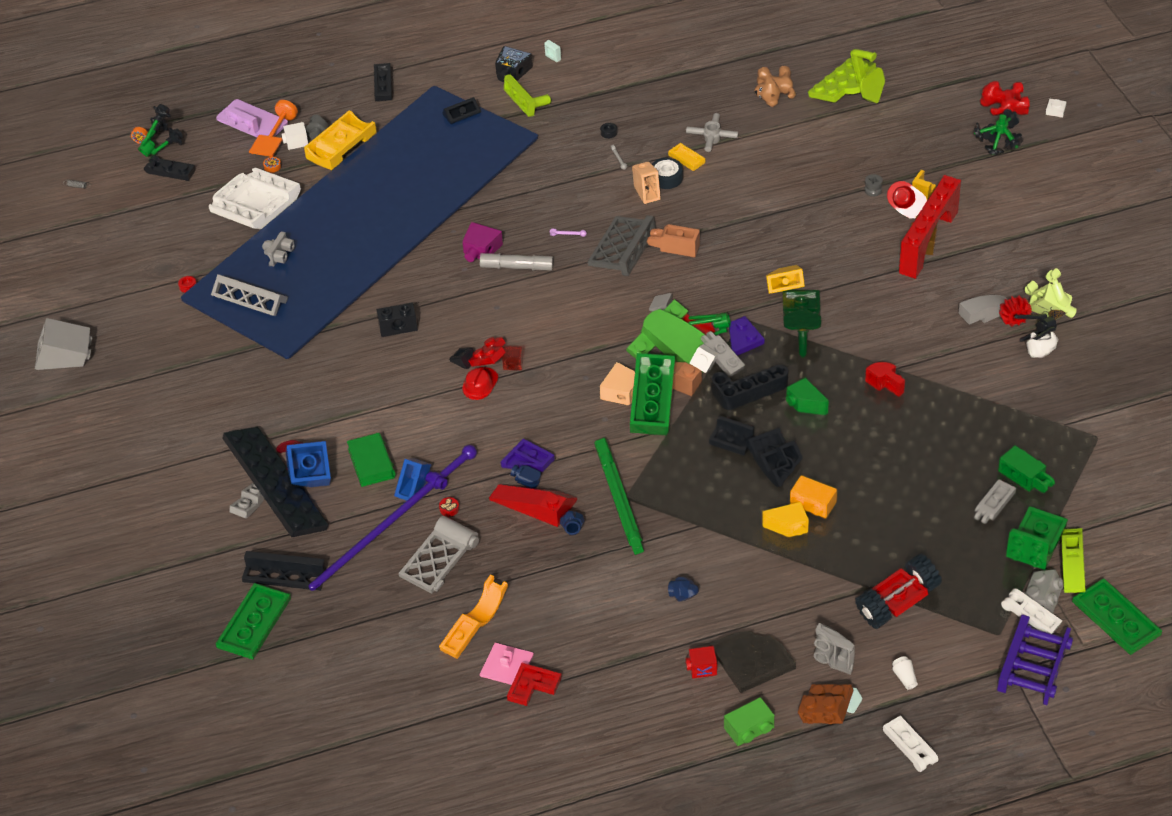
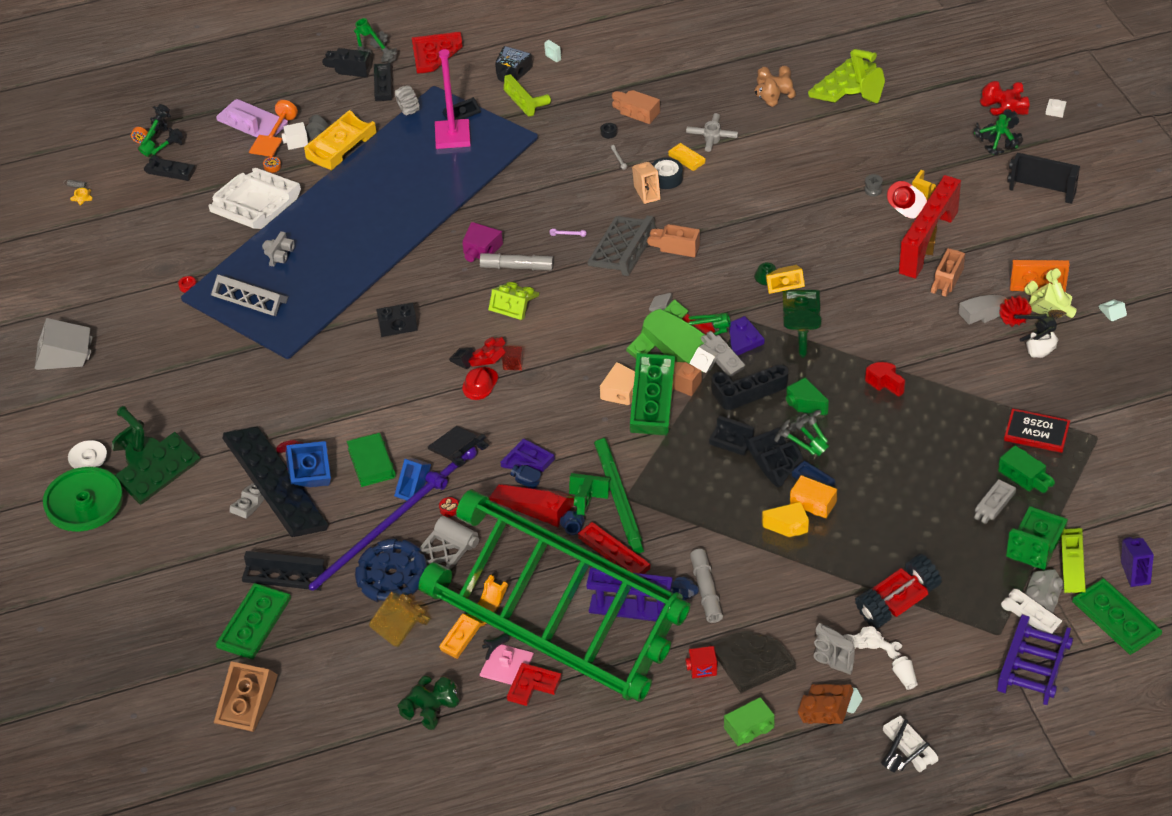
none -> green dish [43,467,123,532]
none -> white dish [68,441,107,469]
none -> yellow plate [70,188,93,205]
none -> dark green plate [112,406,200,505]
none -> medium nougat slope [214,661,278,732]
none -> black hinge [322,48,372,78]
none -> plant [354,18,397,63]
none -> dark blue plate [355,539,427,603]
none -> clear yellow bracket [369,592,431,647]
none -> light grey gear [395,85,419,115]
none -> dark green animal [397,676,460,730]
none -> red plate [412,32,463,74]
none -> green ladder [418,489,690,702]
none -> black flag [428,426,489,467]
none -> dark pink tile [435,49,470,149]
none -> black bar [482,633,509,660]
none -> lime bracket [488,282,539,320]
none -> green bracket [569,473,610,515]
none -> red plate [578,522,650,574]
none -> dark purple fence [586,567,673,621]
none -> nougat hinge [612,90,660,124]
none -> light grey piece [690,549,723,623]
none -> dark green cone [754,262,777,286]
none -> plant [774,410,829,457]
none -> dark blue tile [792,461,835,487]
none -> white piece [843,626,902,660]
none -> black plant [881,719,930,773]
none -> nougat hinge [931,248,965,297]
none -> black tile [1004,409,1070,453]
none -> black panel [1008,152,1080,204]
none -> orange tile [1009,260,1069,292]
none -> light aqua slope [1099,299,1127,321]
none -> dark purple torso [1121,537,1154,587]

